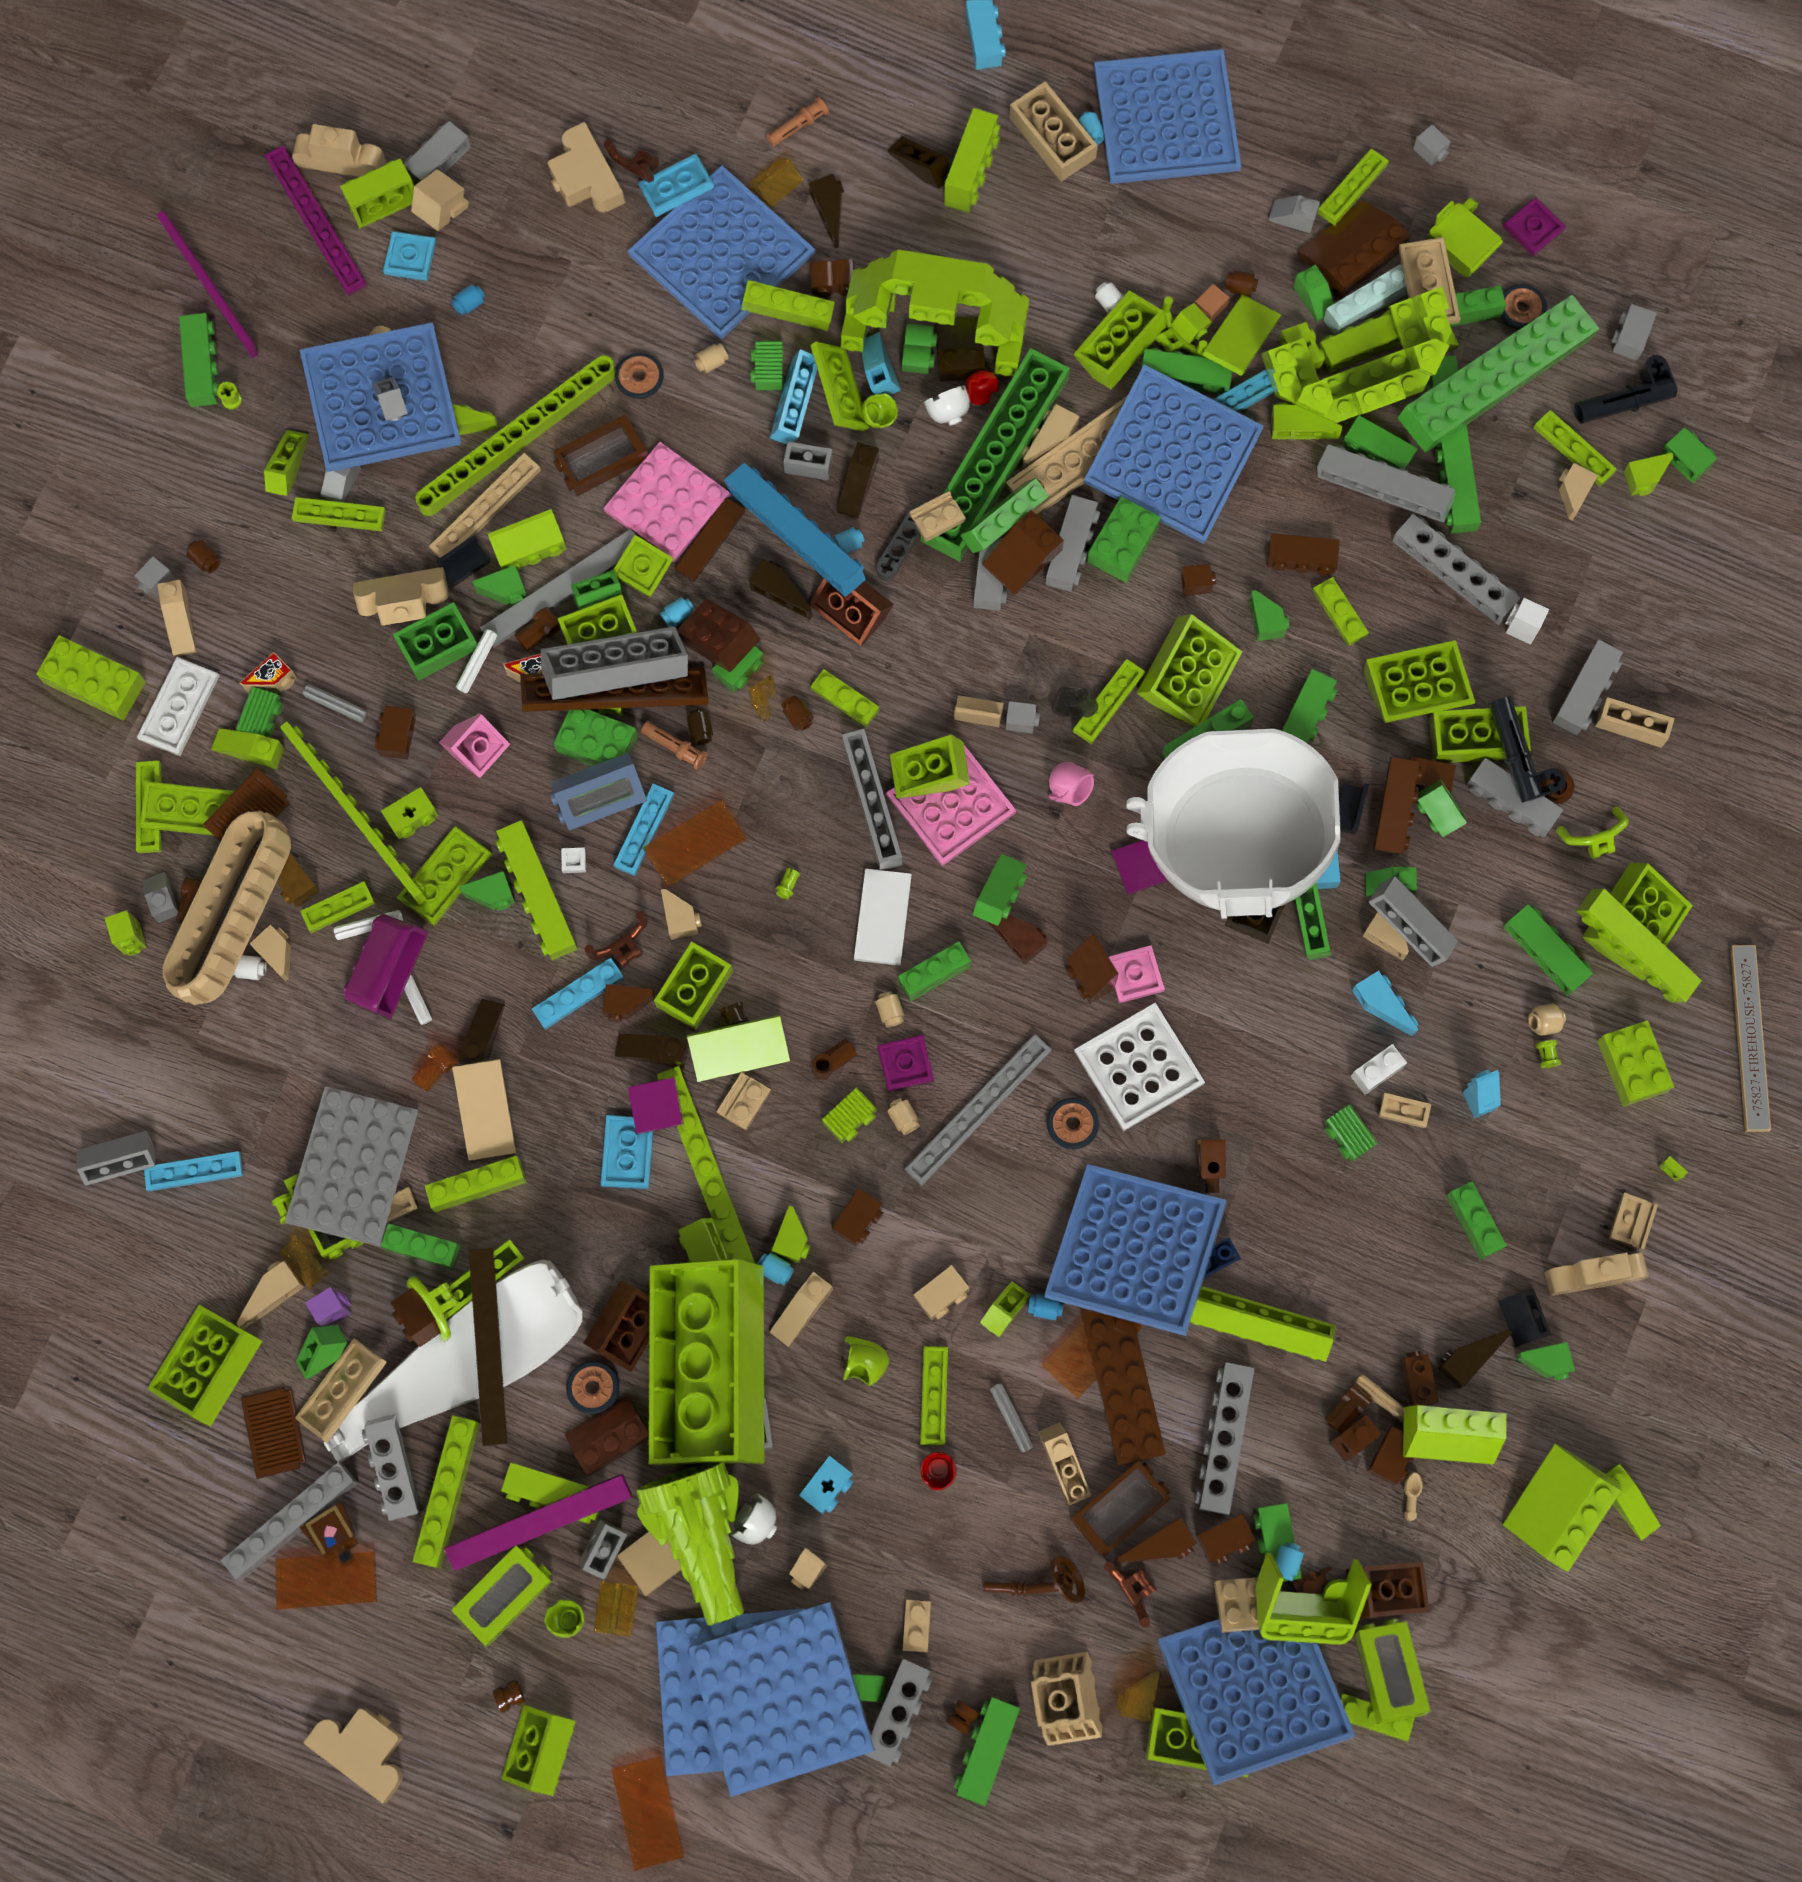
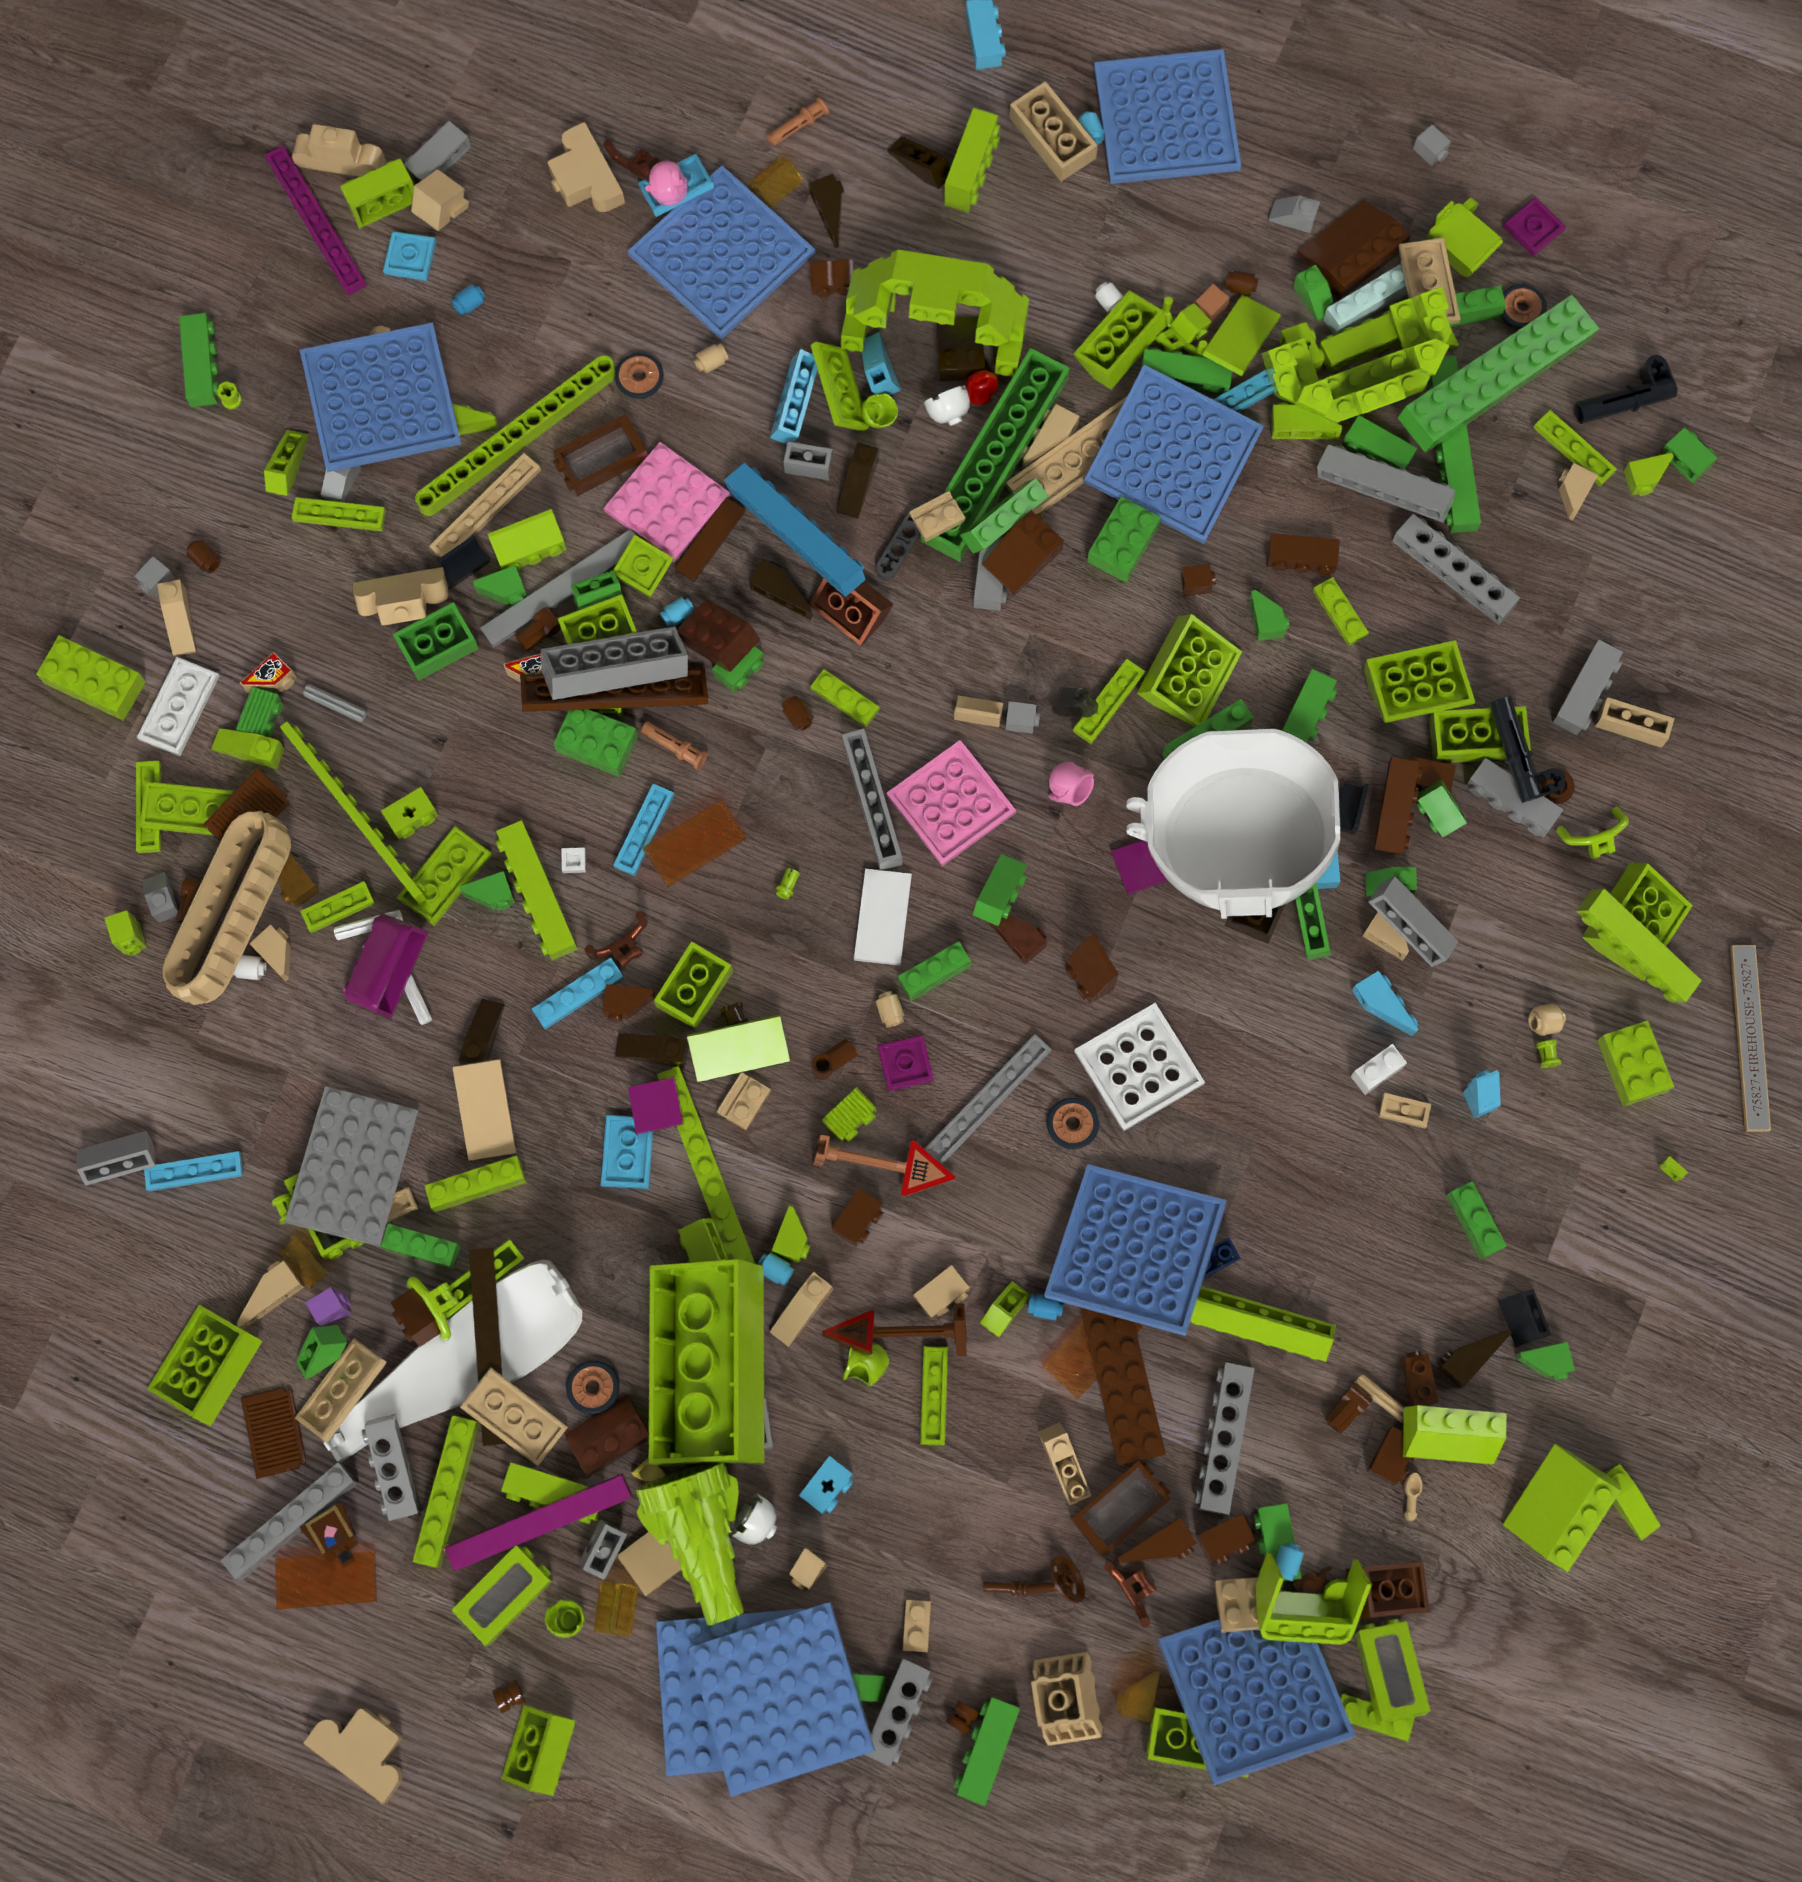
magenta tile [156,211,258,359] -> none
light grey slope [372,377,408,421] -> none
reddish brown brick [375,705,416,760] -> none
clear orange piece [411,1043,458,1093] -> none
bright pink slope [439,713,510,778] -> none
white axle [456,629,497,693] -> none
sand blue piece [549,753,647,831] -> none
copper slope [583,1280,650,1372] -> none
clear orange tile [611,1756,684,1871] -> none
tan slope [661,889,702,940] -> none
dark brown brick [686,709,713,745] -> none
lime brick [741,280,835,331] -> none
clear yellow panel [748,675,776,722] -> none
bright green brick [751,341,783,391] -> none
medium azure brick [833,527,864,553] -> none
tan brick [887,1098,920,1135] -> none
lime slope [890,734,970,799] -> none
bright green brick [902,323,937,374] -> none
red hair [920,1451,957,1490] -> none
light grey axle [991,1383,1033,1453] -> none
light grey brick [1045,495,1100,592] -> none
bright pink plate [1109,945,1165,1003] -> none
reddish brown torso [1197,1140,1226,1193] -> none
lime plate [1317,149,1389,226] -> none
bright green brick [1324,1104,1378,1162] -> none
reddish brown torso [1330,1414,1382,1462] -> none
bright green brick [1503,904,1593,997] -> none
white brick [1505,598,1549,645] -> none
tan brick [1544,1253,1649,1296] -> none
tan plate [1608,1193,1658,1251] -> none
light grey brick [1612,304,1657,361] -> none
none -> tan tile [460,1367,568,1467]
none -> light yellow tile [631,1457,666,1482]
none -> bright pink helmet [645,161,689,206]
none -> nougat piece [813,1134,955,1197]
none -> reddish brown piece [822,1304,967,1356]

